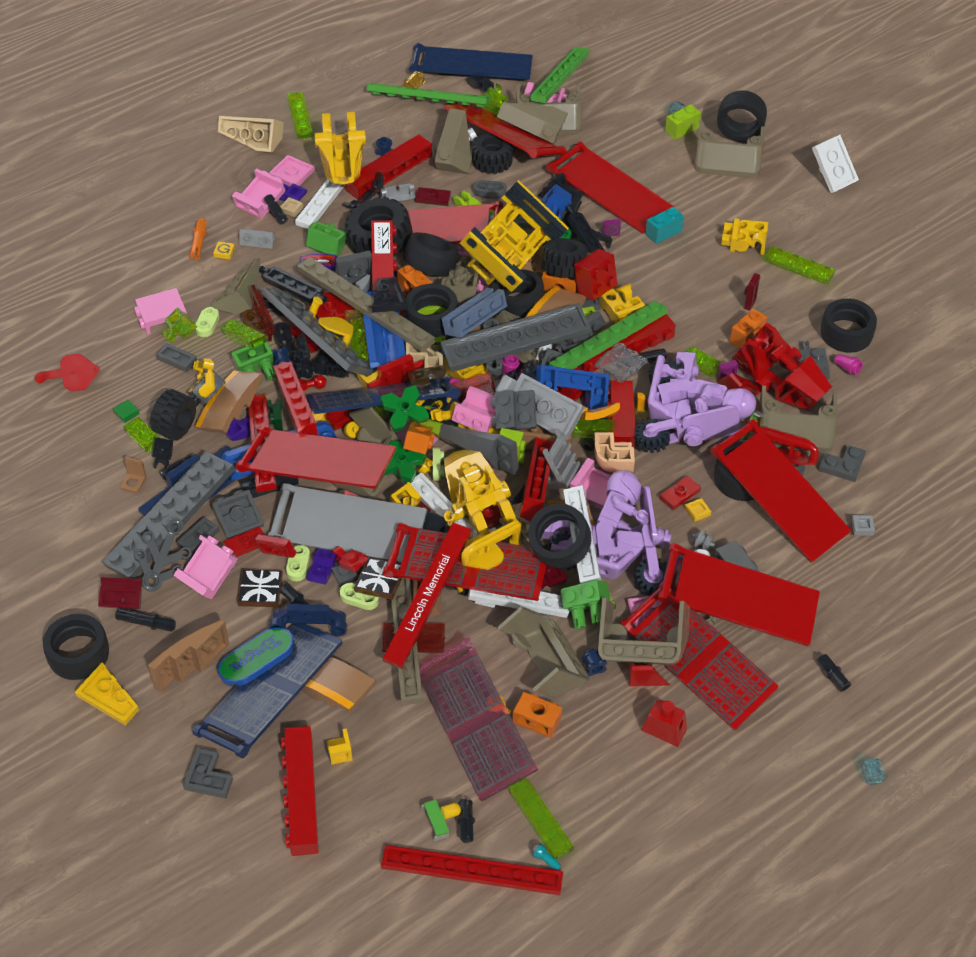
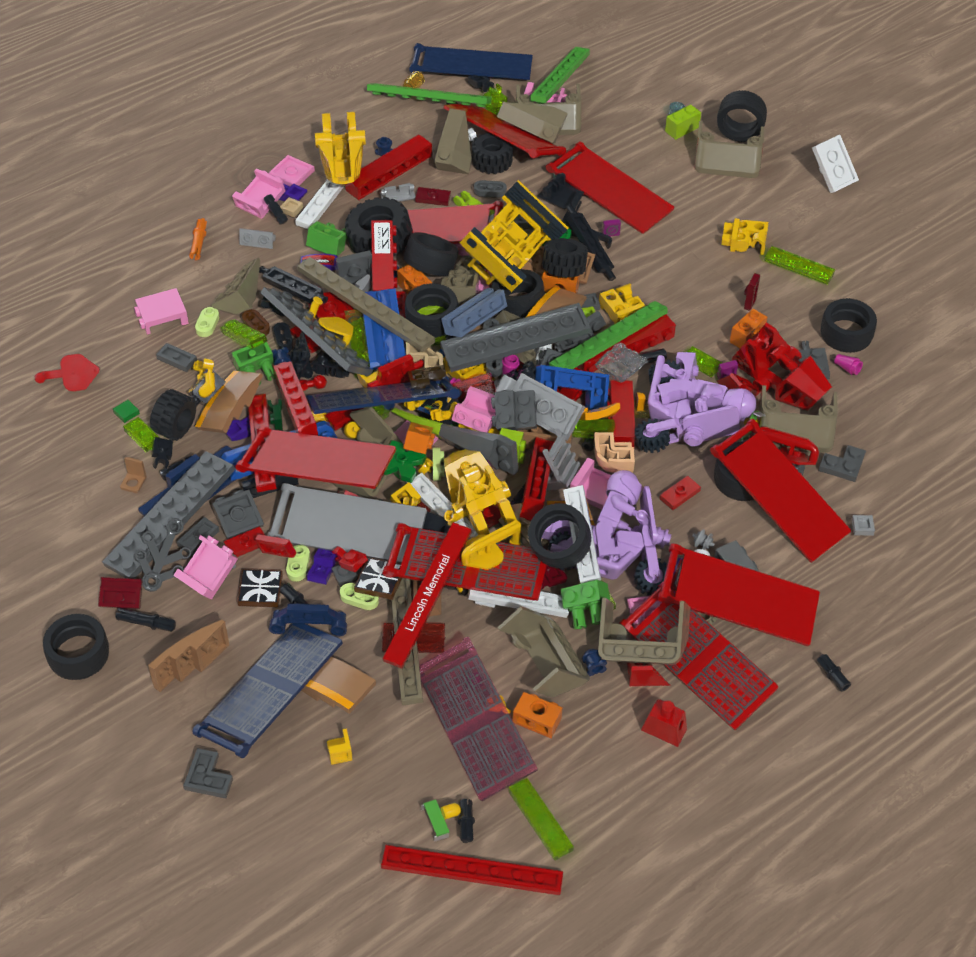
yellow wing [75,662,139,726] -> none
clear neon green brick [162,307,197,343] -> none
yellow tile [213,241,235,260] -> none
tan wedge [217,116,284,152] -> none
tile [218,627,294,686] -> none
clear red piece [251,285,275,342] -> none
red brick [281,726,319,856] -> none
clear neon green plate [288,92,313,139] -> none
black piece [344,172,385,209] -> none
black wing [372,277,408,313] -> none
green plant [380,385,429,432] -> none
teal piece [531,843,562,870] -> none
blue brick [541,184,572,219] -> none
red brick [574,249,618,301] -> none
teal brick [645,207,684,244] -> none
yellow tile [684,498,712,522] -> none
clear light blue wheel [860,758,887,785] -> none

